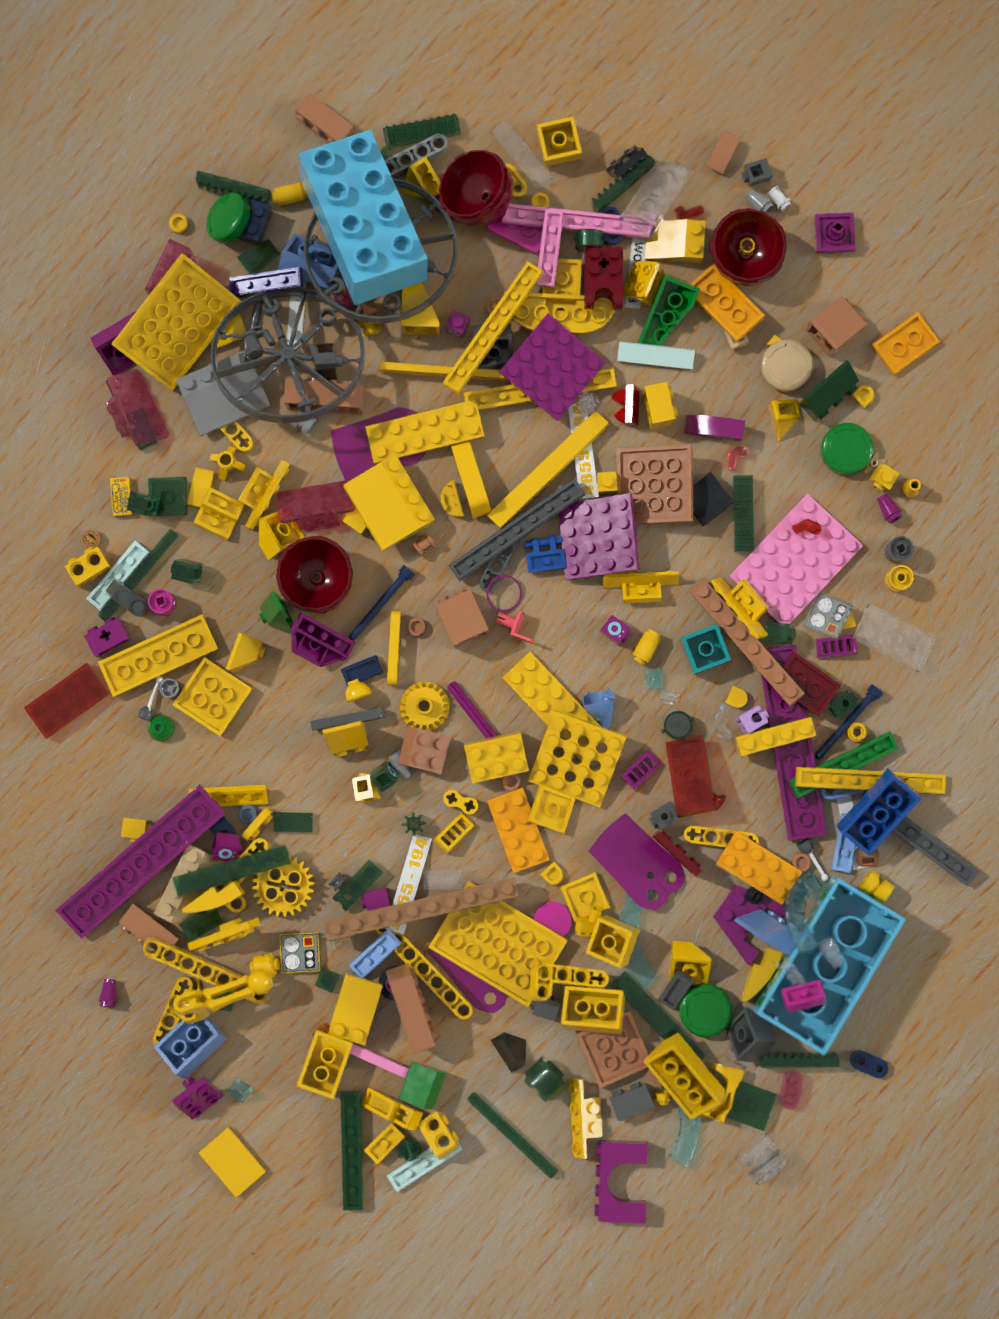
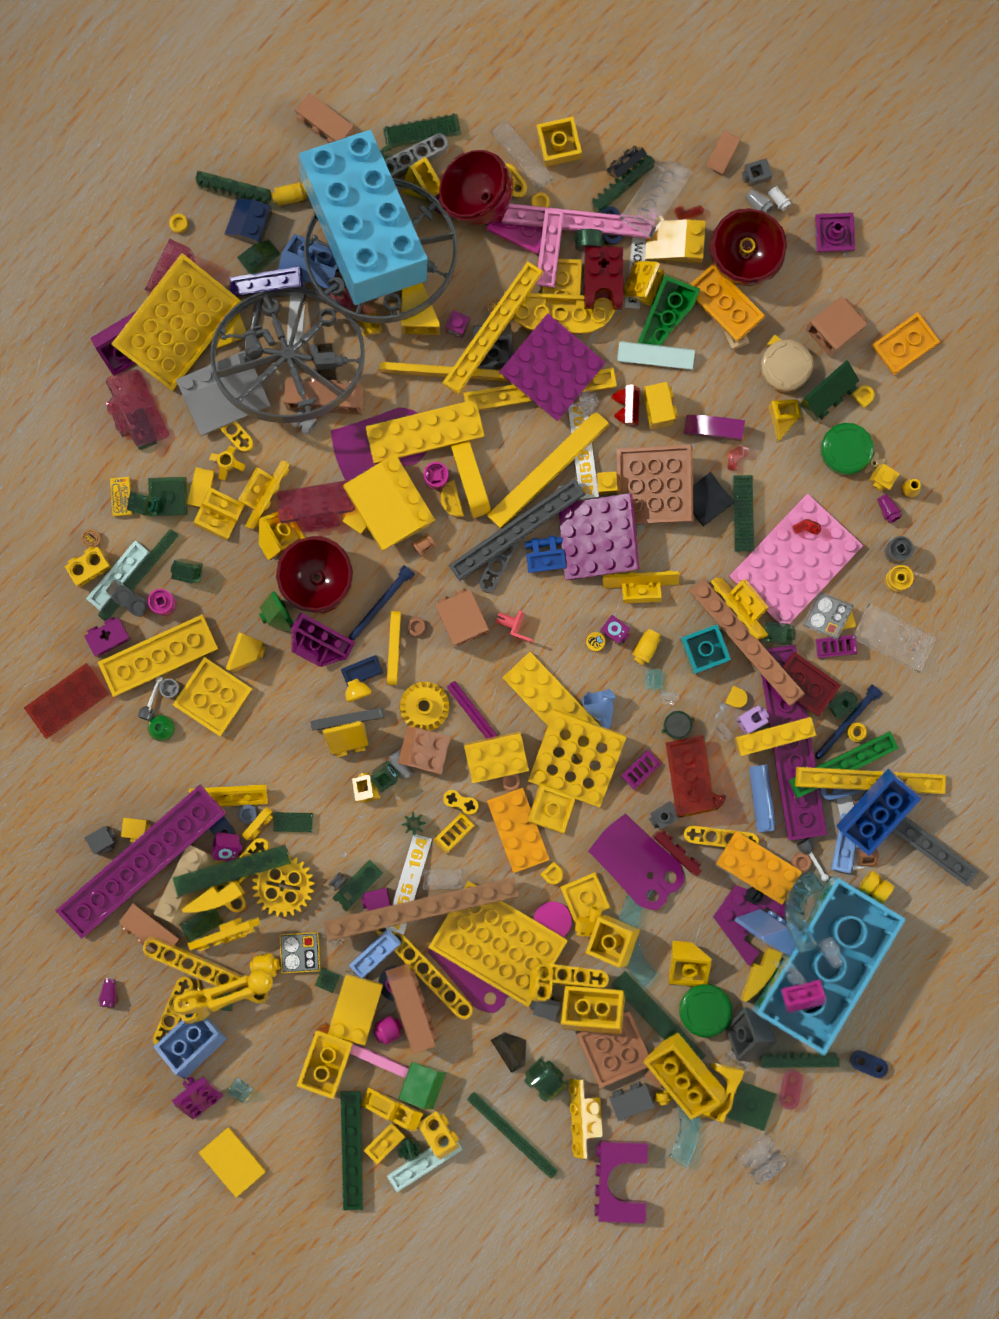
green piece [206,192,250,244] -> none
magenta piece [486,575,522,612] -> none
dark grey tile [658,969,694,1011] -> none
none -> dark grey brick [84,826,117,854]
none -> dark pink head [373,1016,403,1045]
none -> dark pink wheel [424,462,449,490]
none -> tile [586,632,605,652]
none -> medium blue piece [749,765,775,832]

